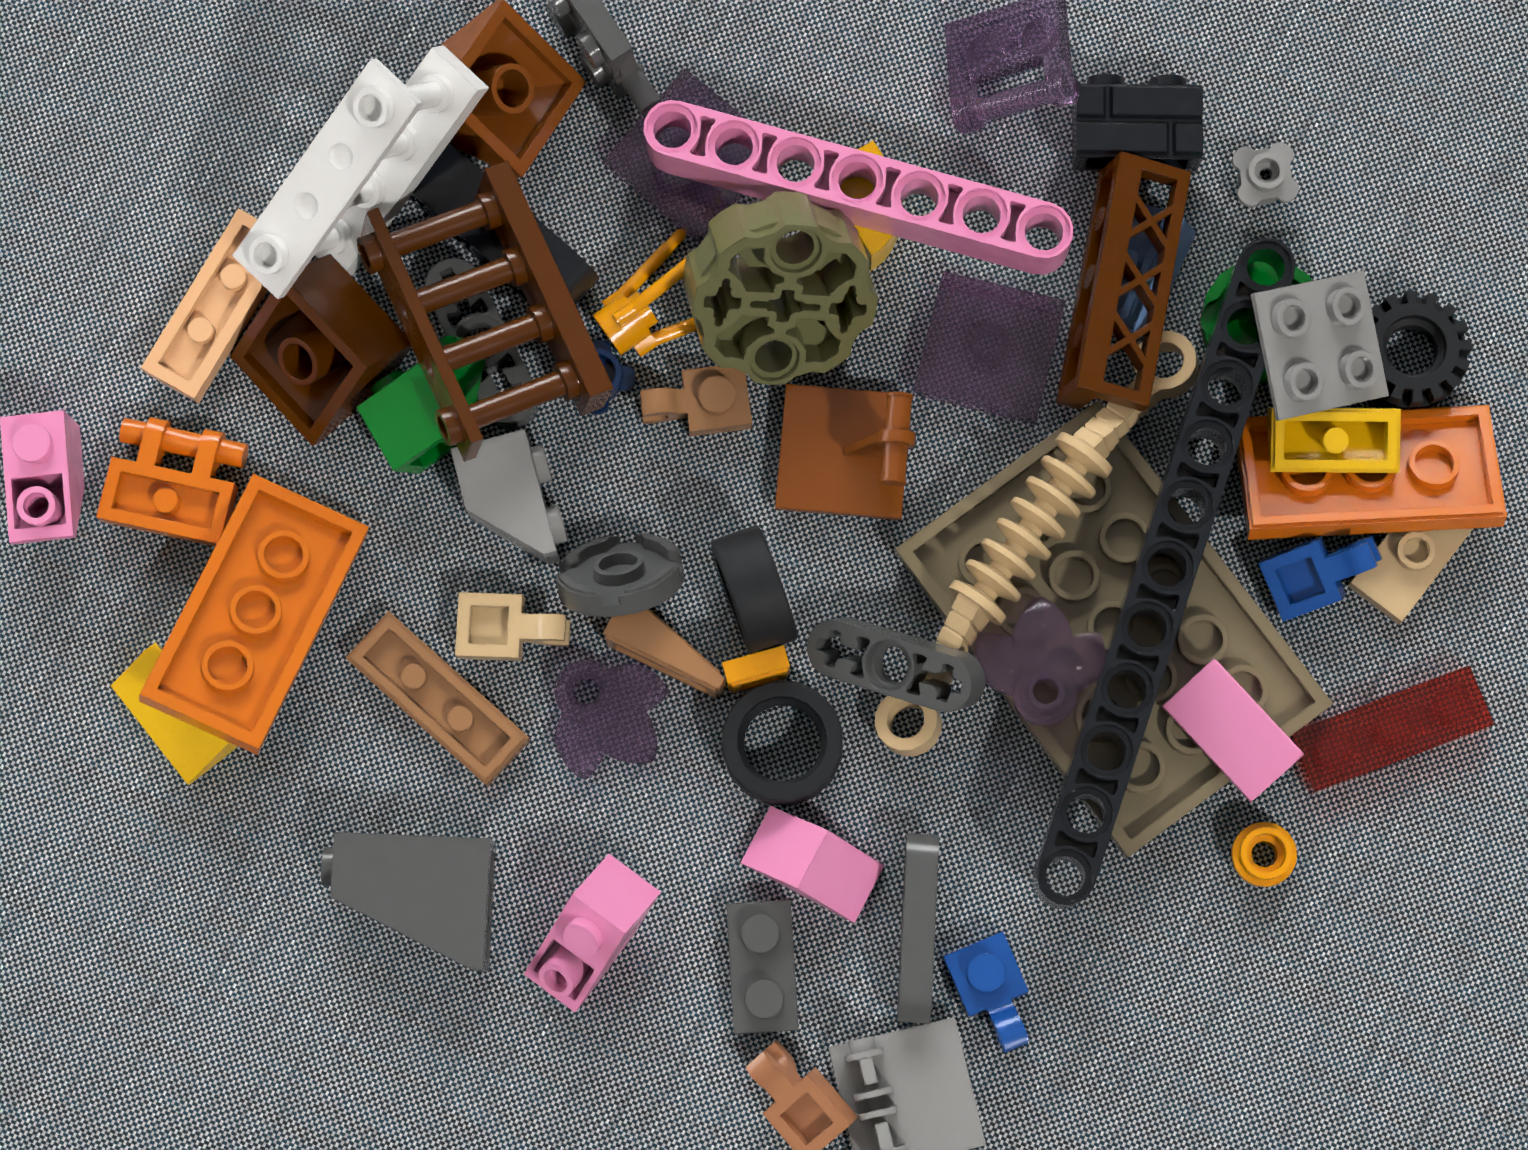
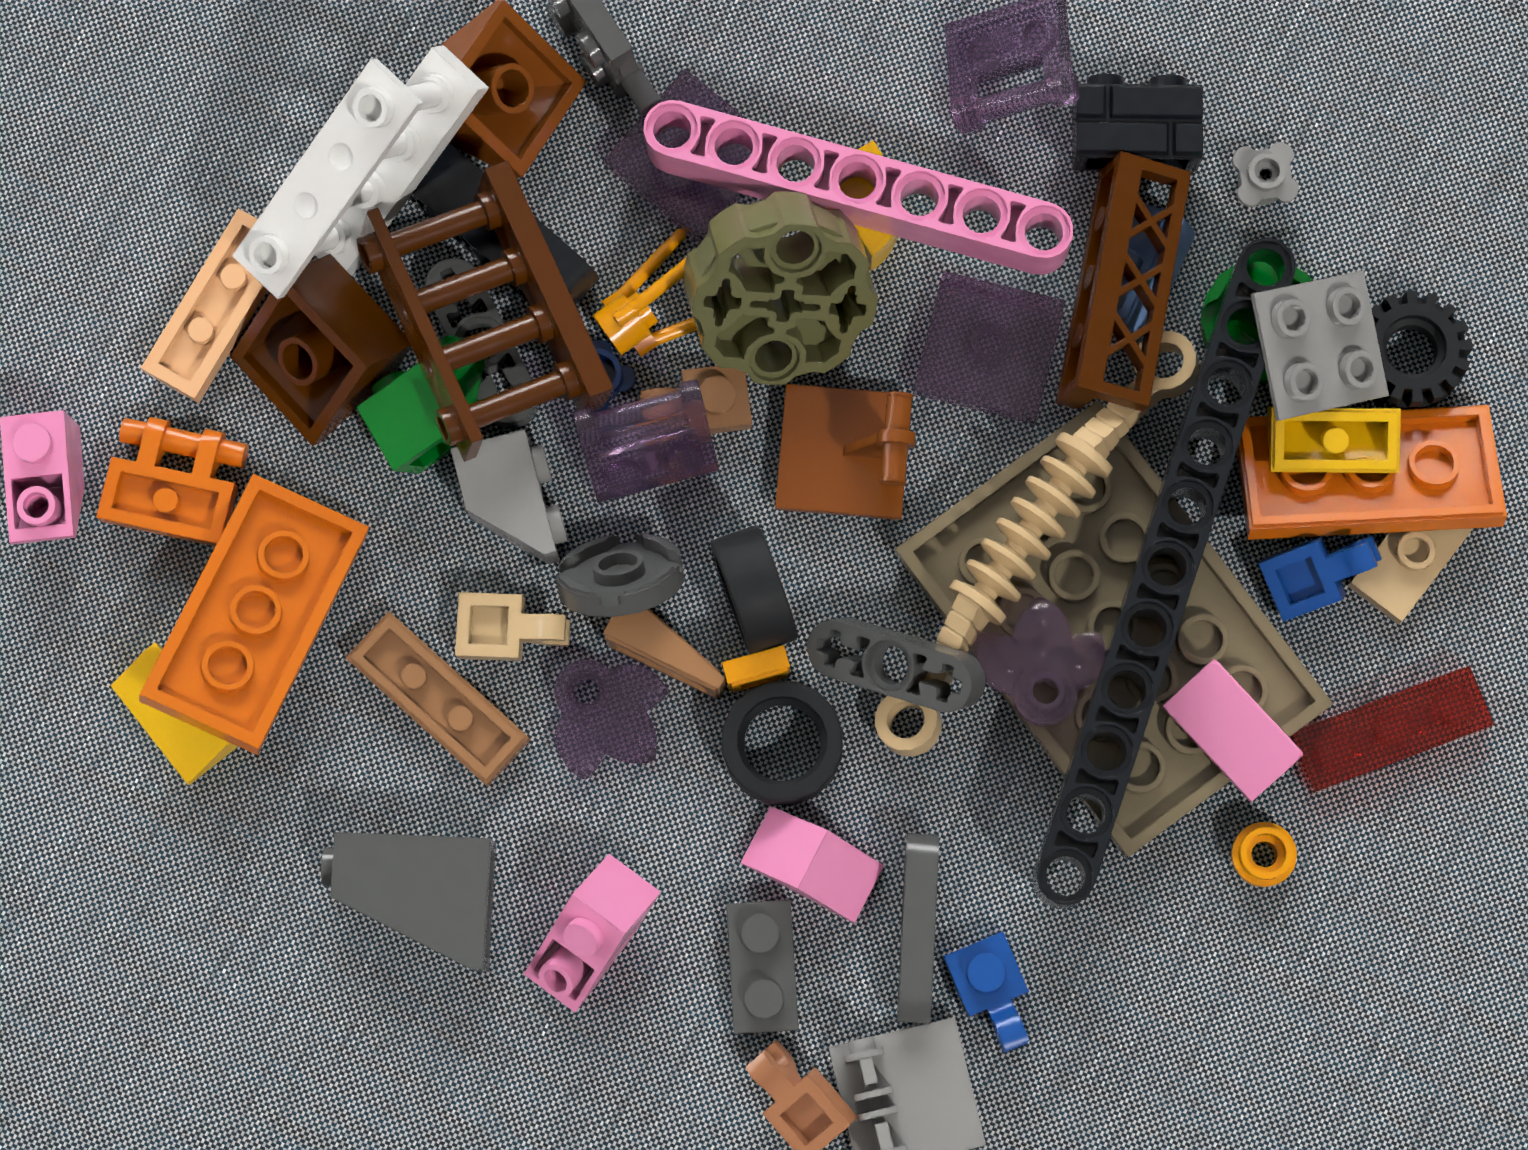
none -> clear purple plate [572,378,720,503]

